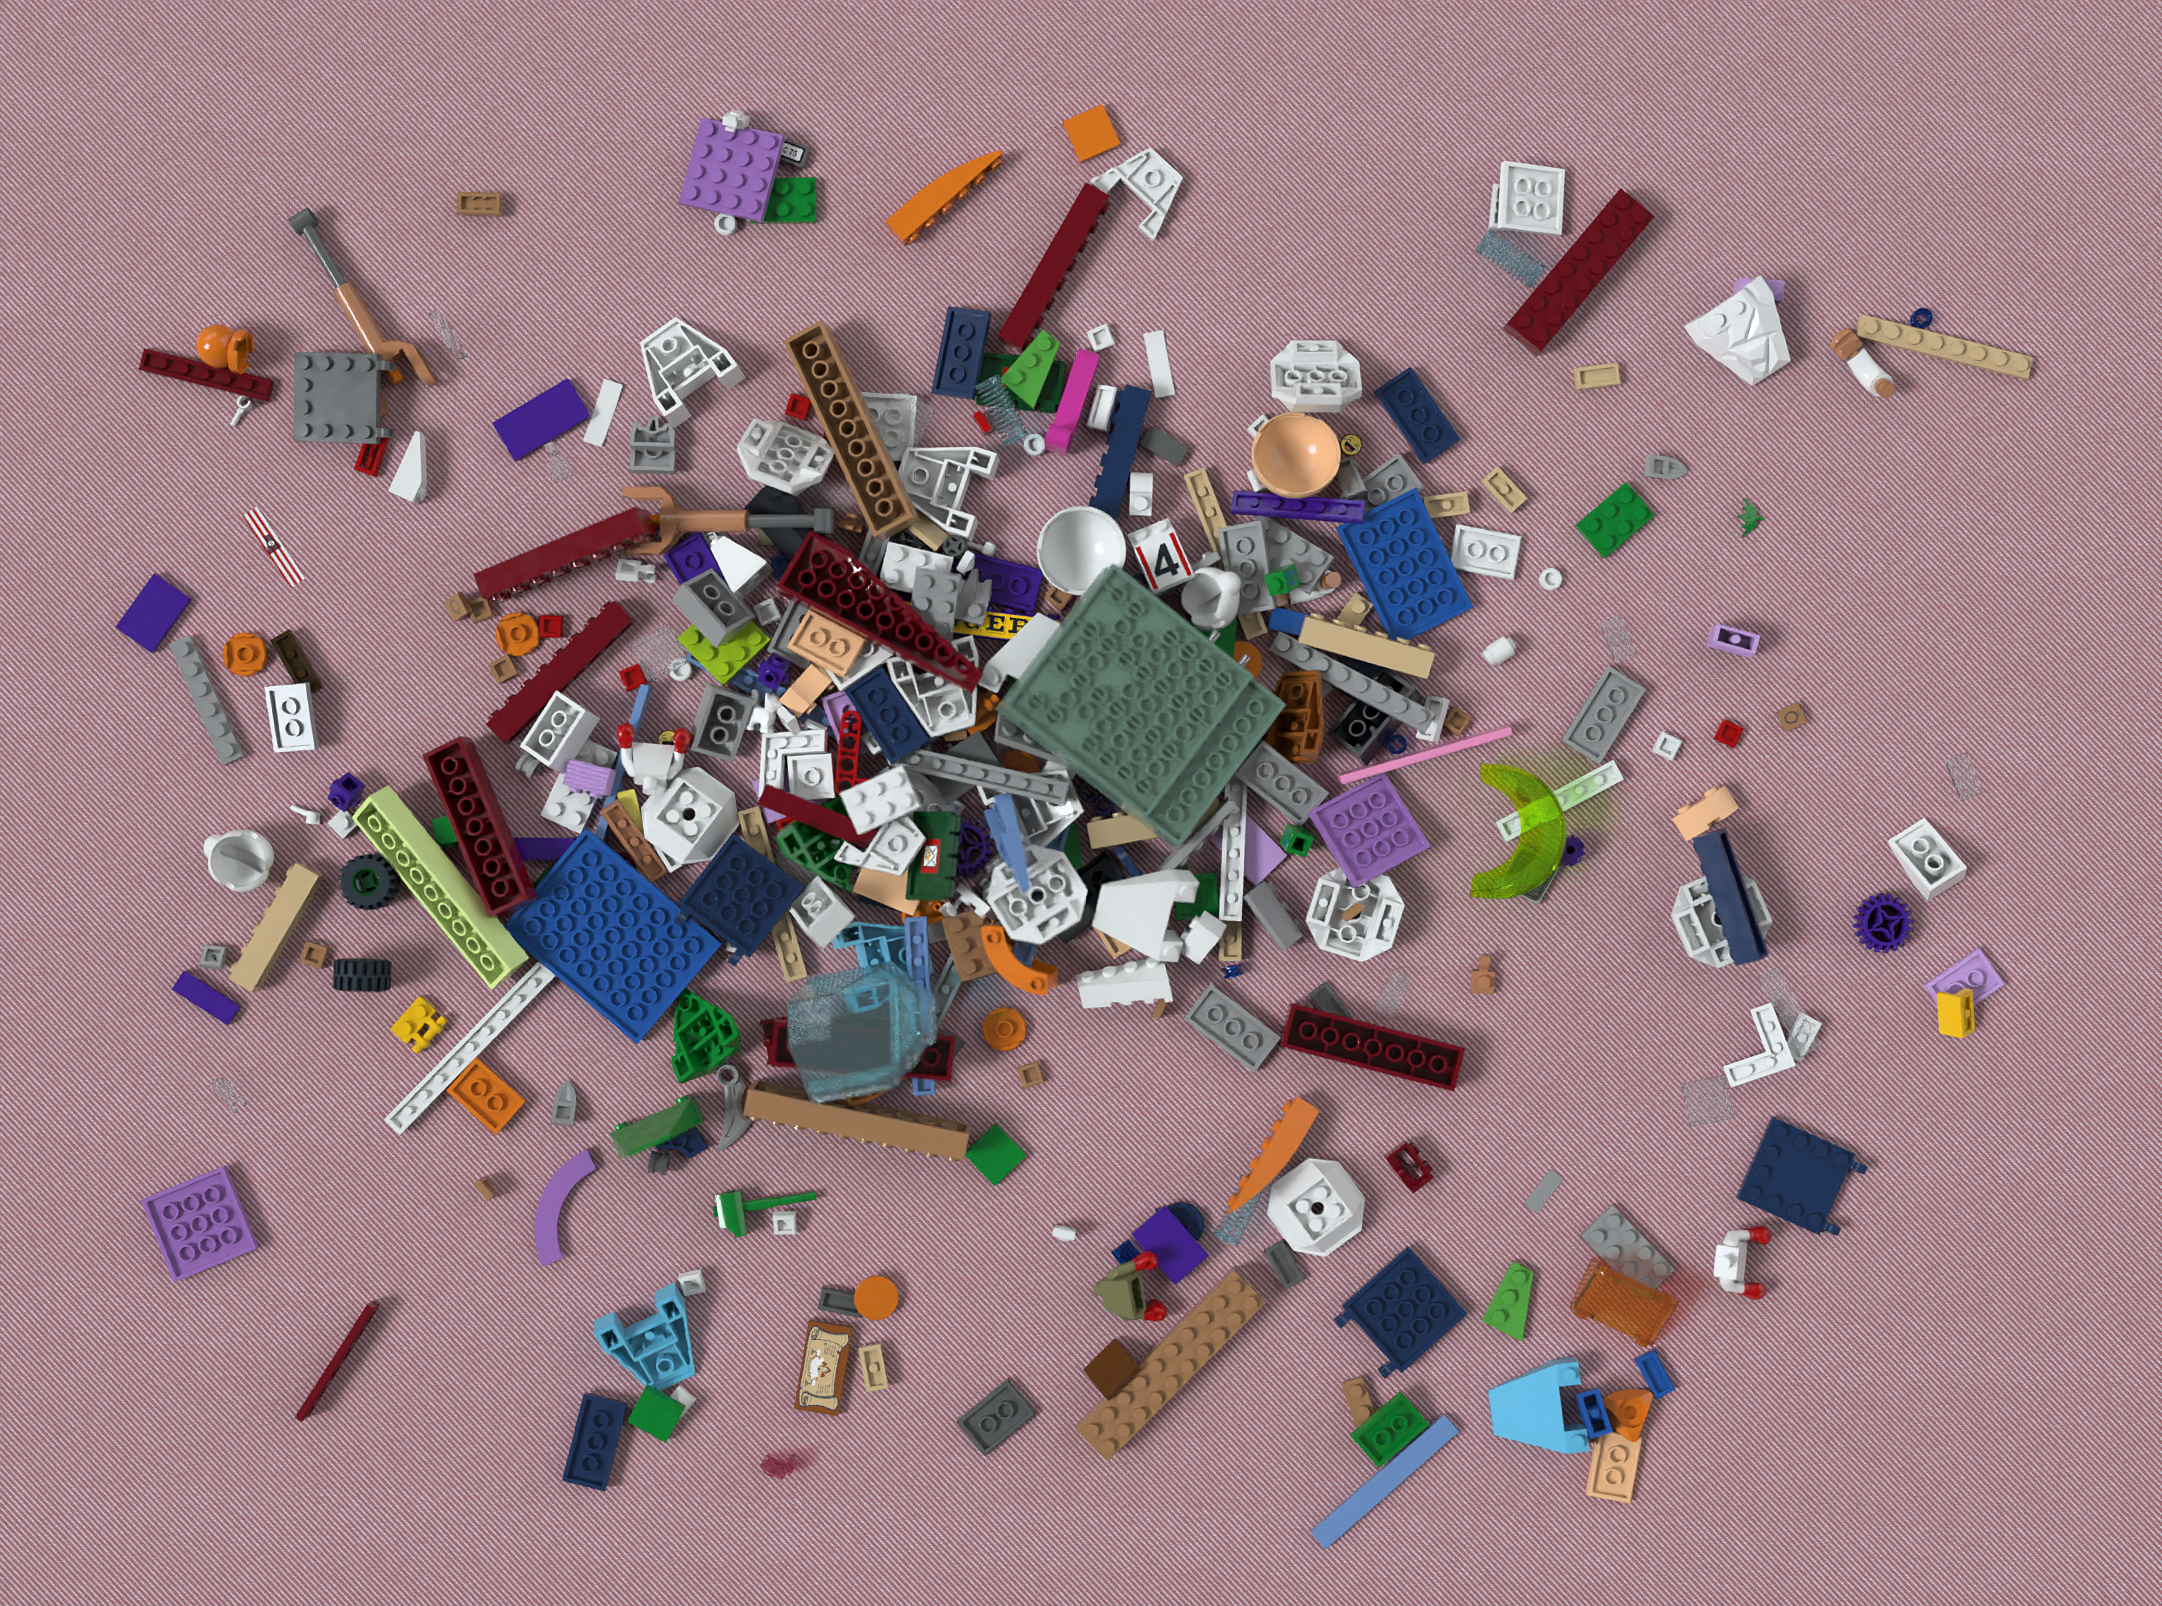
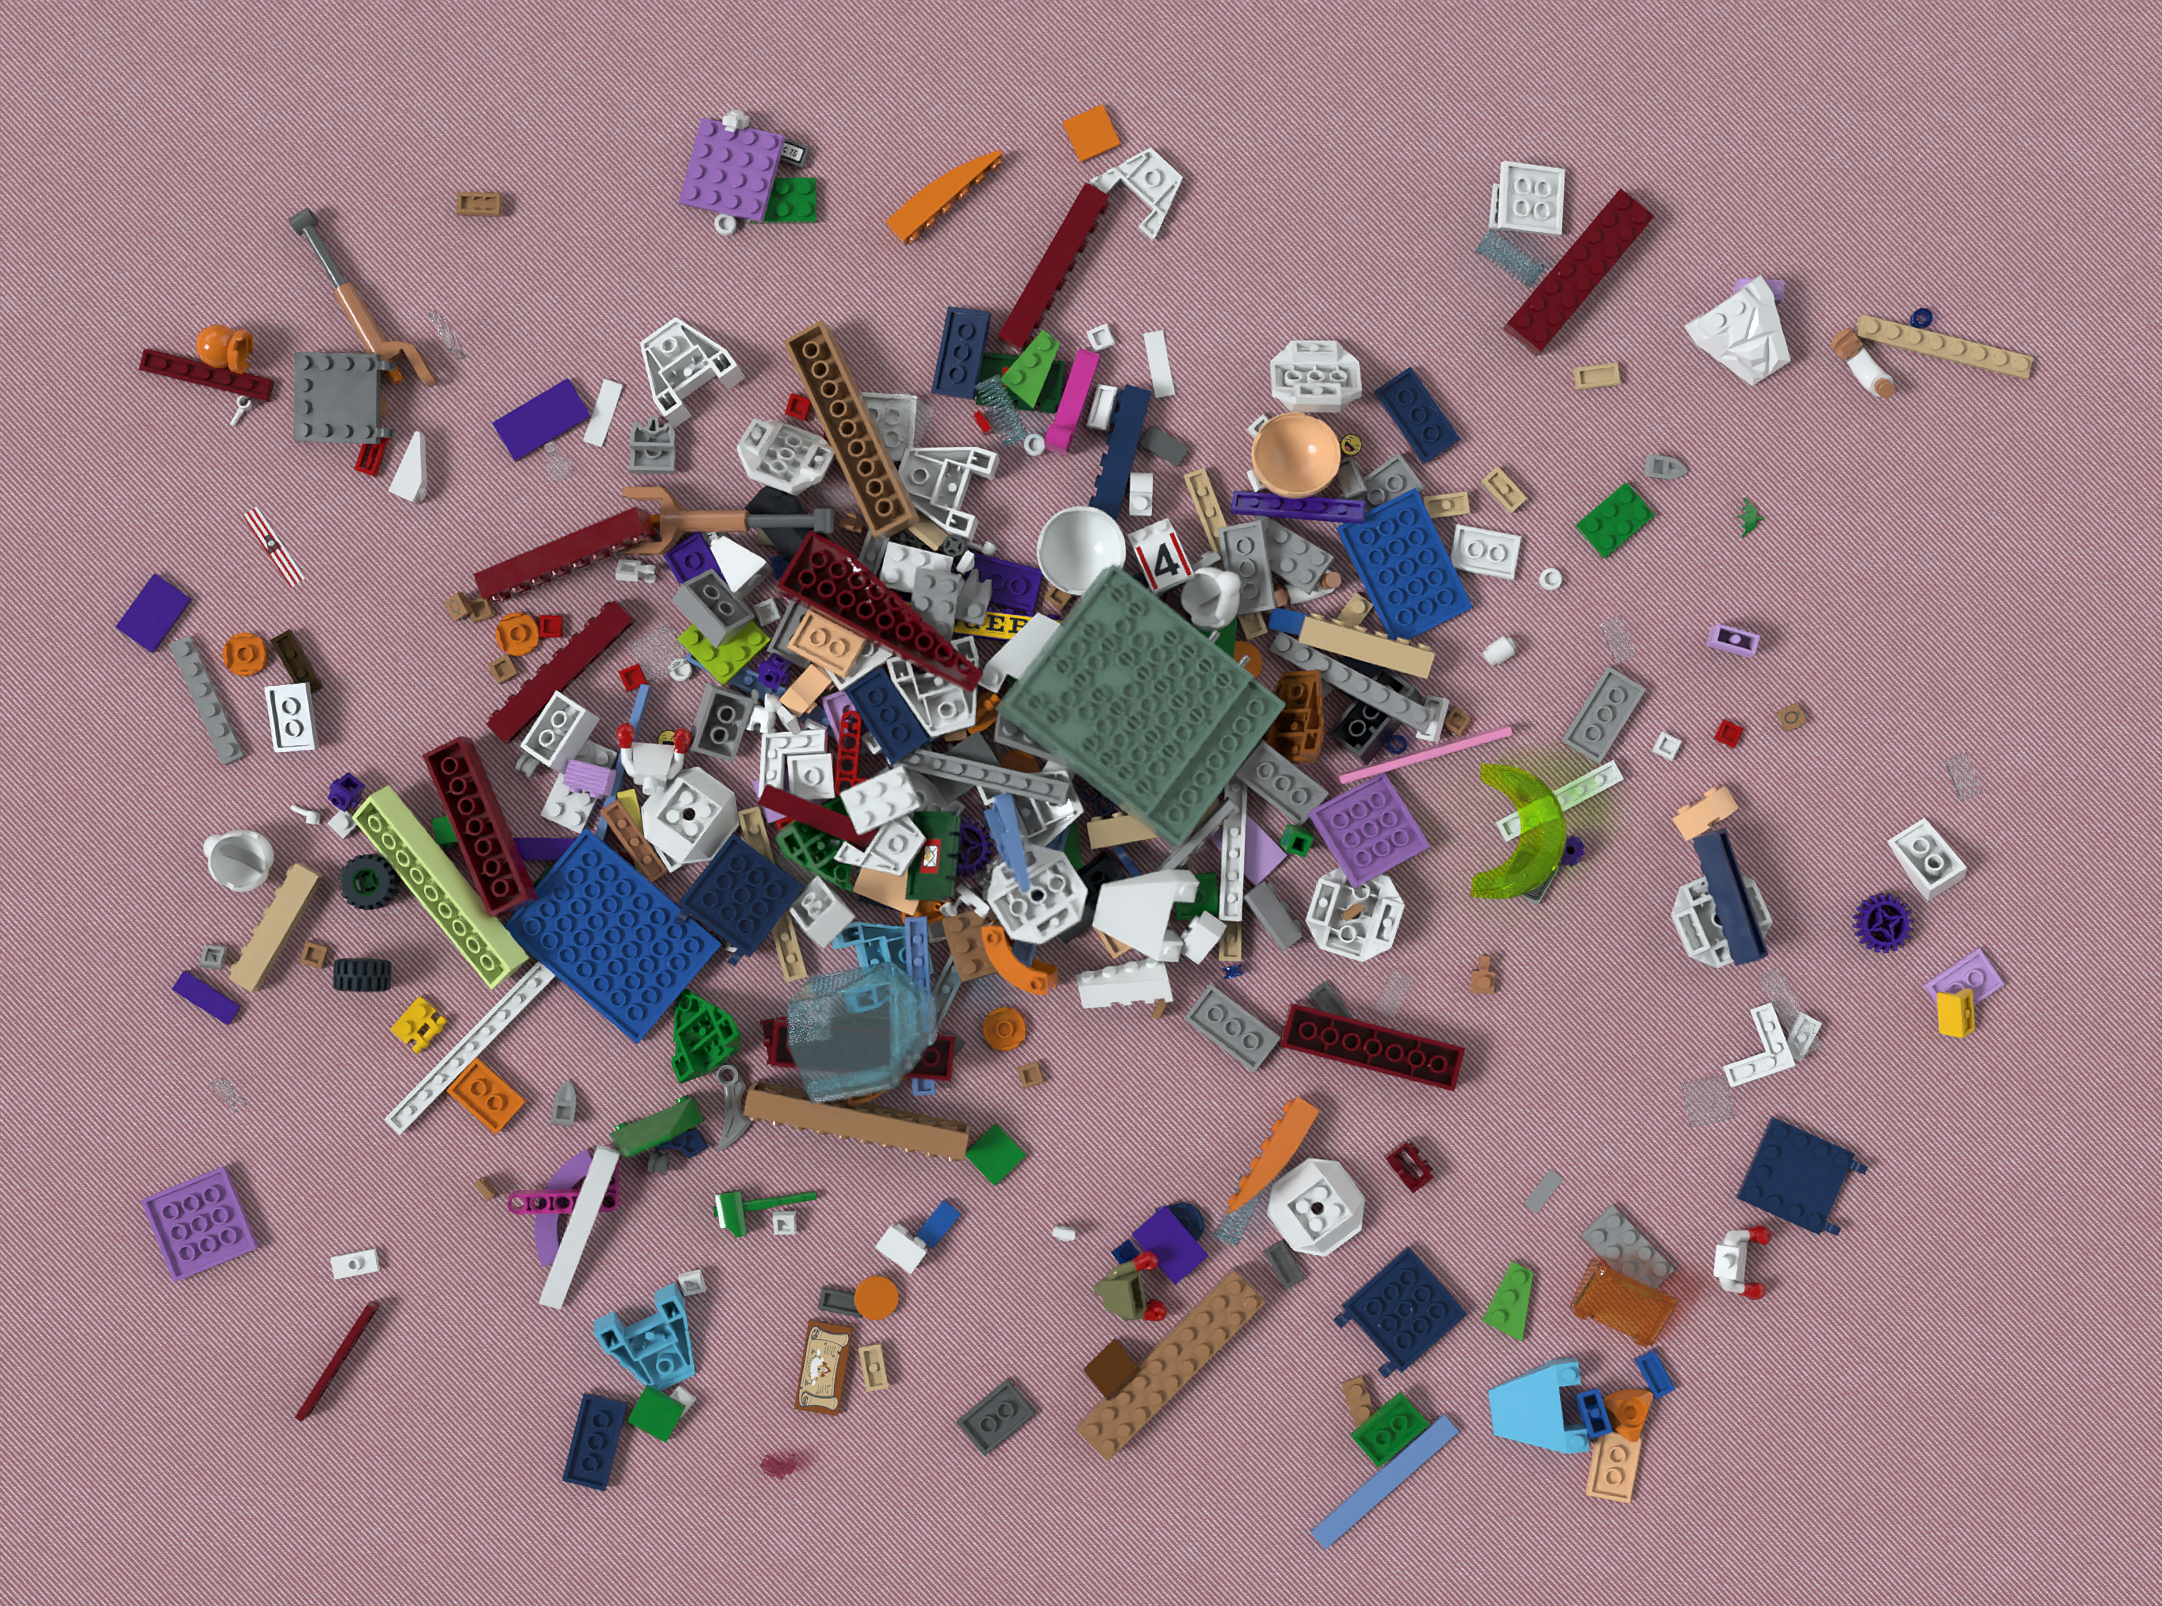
green brick [1264,563,1301,597] -> none
none -> white plate [330,1248,380,1280]
none -> dark pink beam [507,1144,619,1214]
none -> white tile [539,1145,620,1309]
none -> white brick [875,1223,928,1274]
none -> blue tile [916,1200,961,1249]

